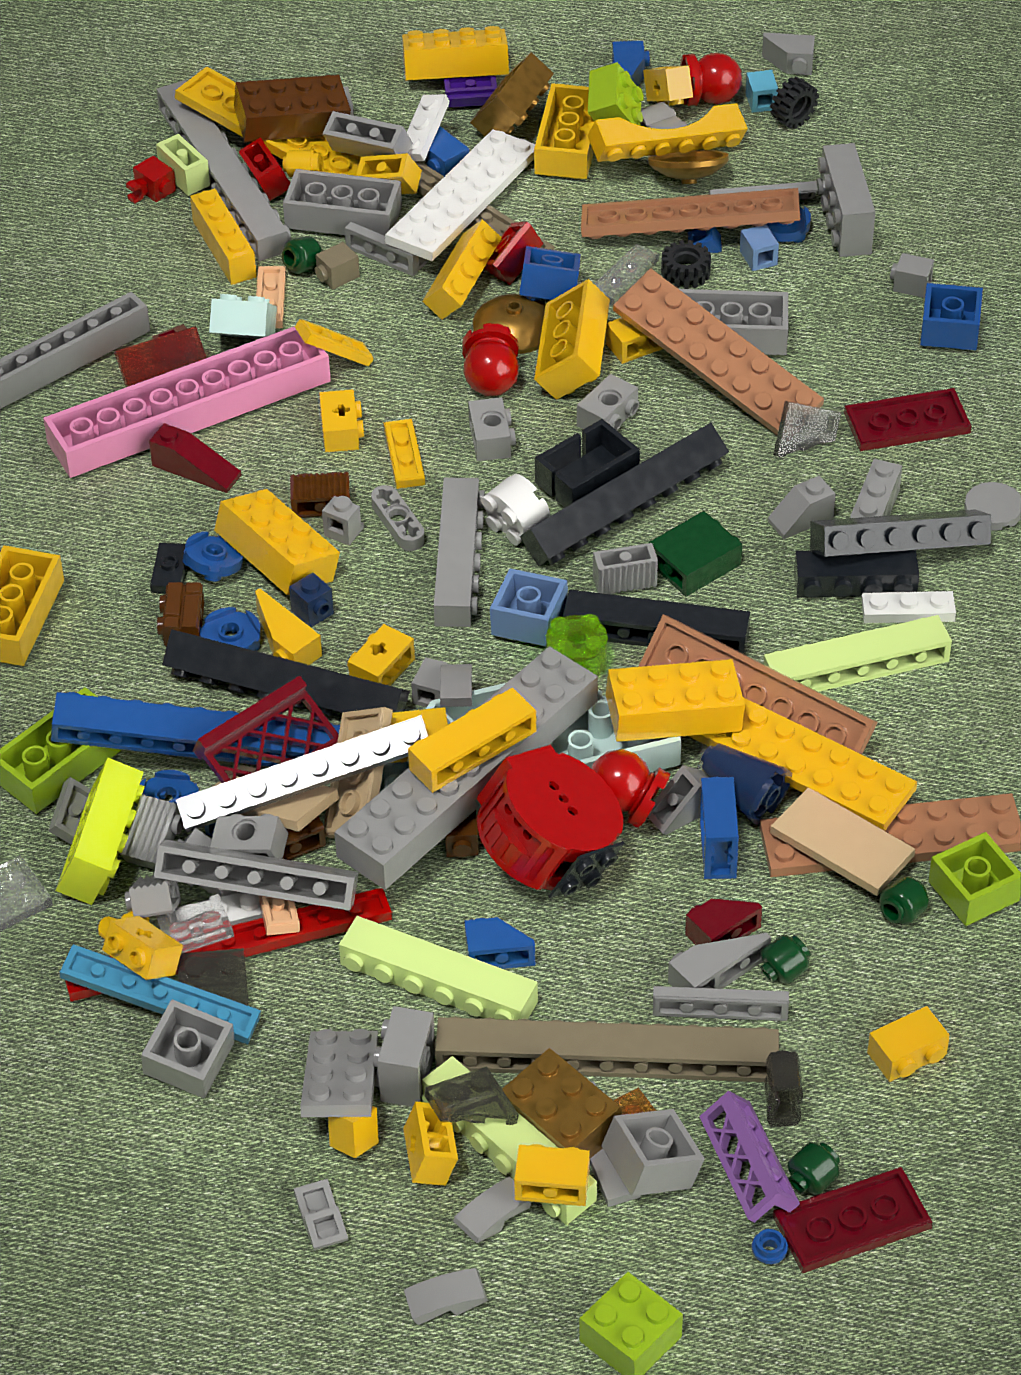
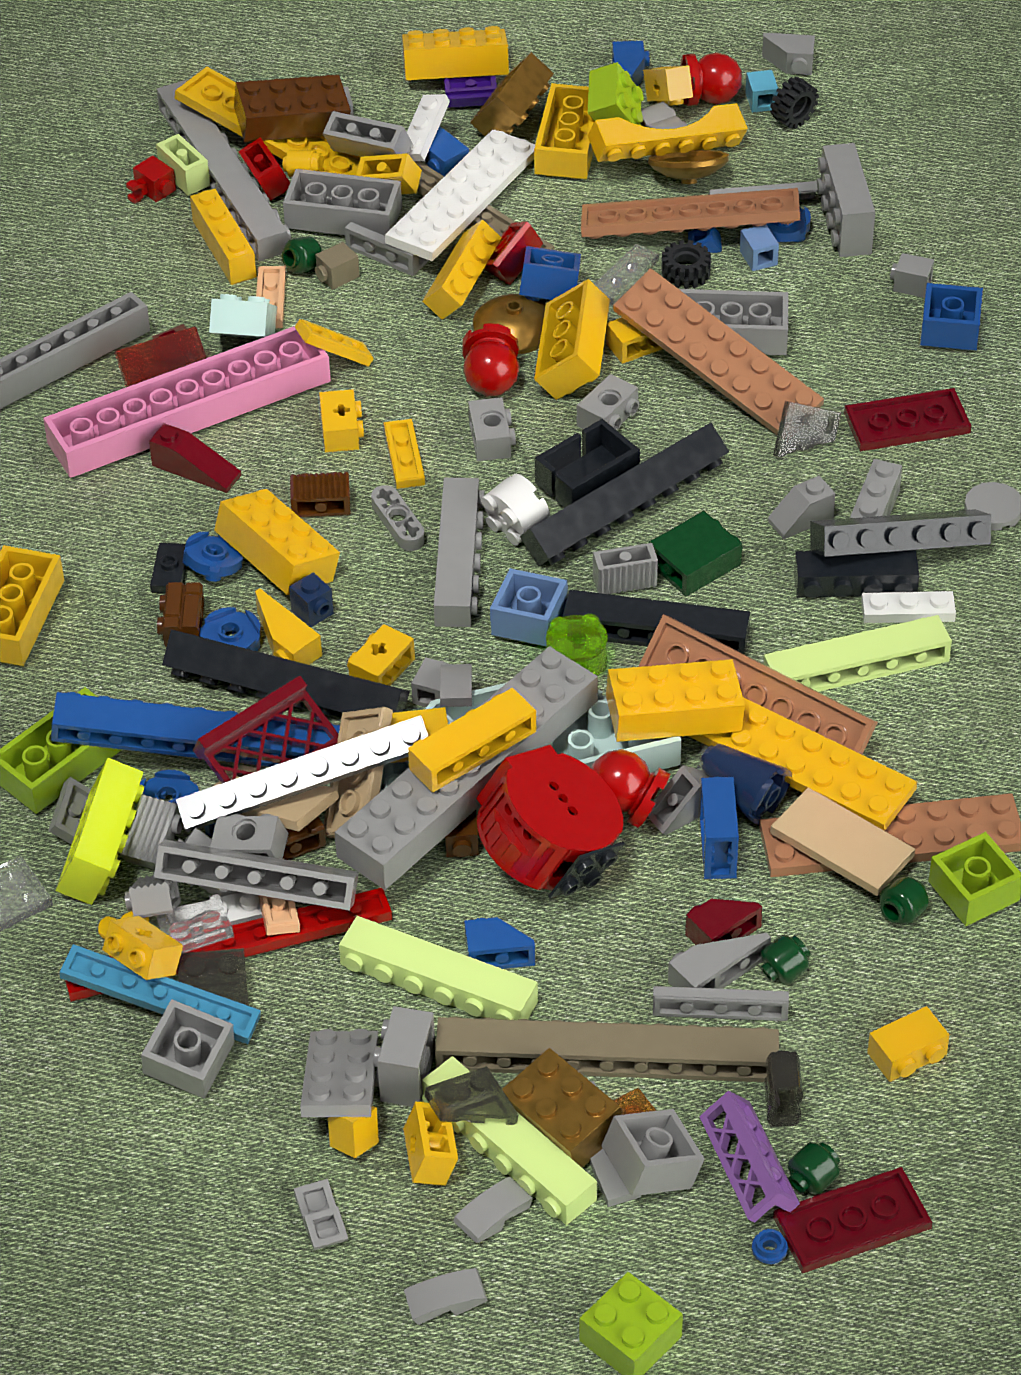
light grey brick [322,496,364,546] -> none
yellow brick [514,1144,590,1206] -> none

